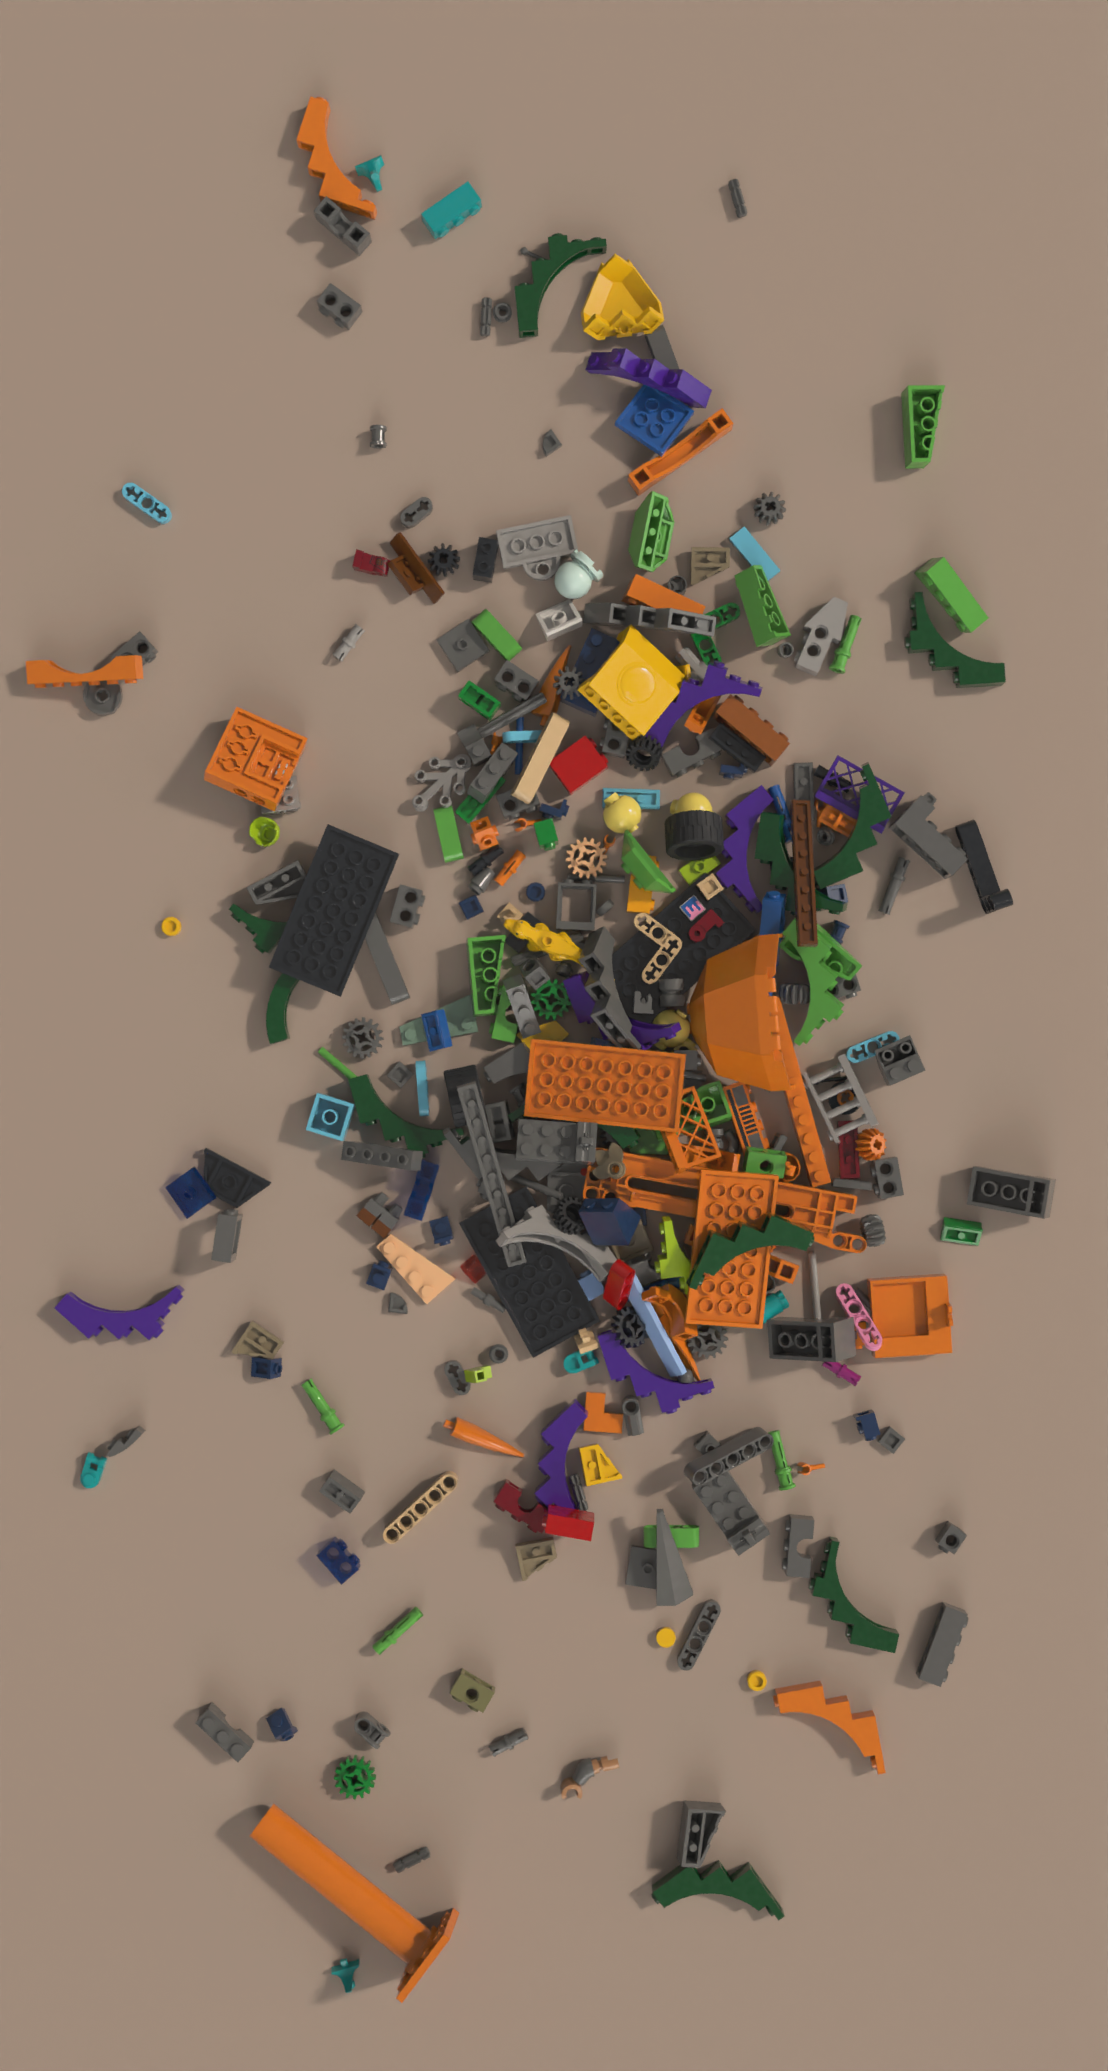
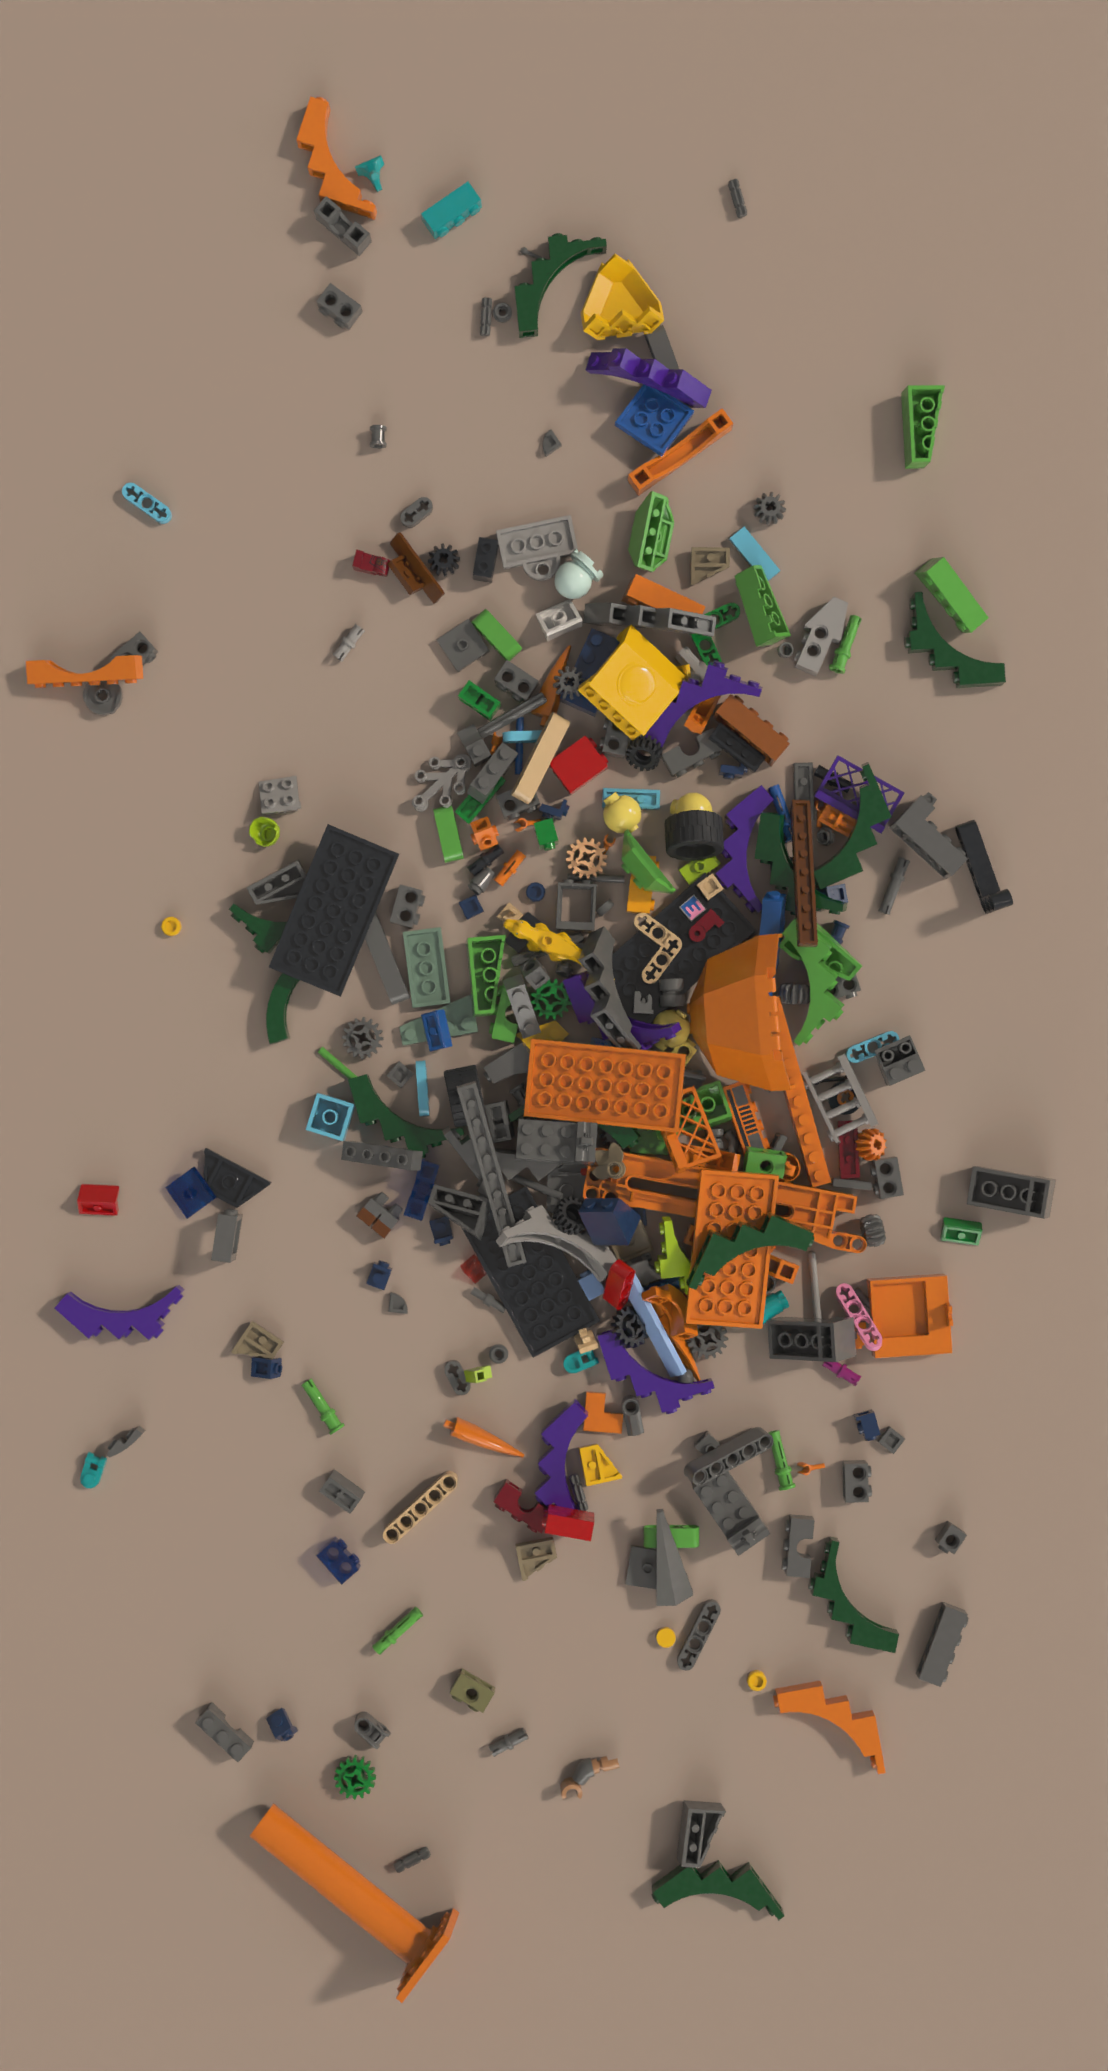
orange piece [204,707,308,812] -> none
teal piece [331,1958,360,1993] -> none
light nougat wing [376,1234,456,1304] -> none
dark grey wheel [667,575,687,596] -> none
dark grey brick [673,1050,701,1070] -> none
none -> red panel [77,1184,120,1216]
none -> sand green plate [403,927,451,1008]
none -> dark grey wedge [428,1184,491,1241]
none -> dark grey brick [842,1460,872,1503]

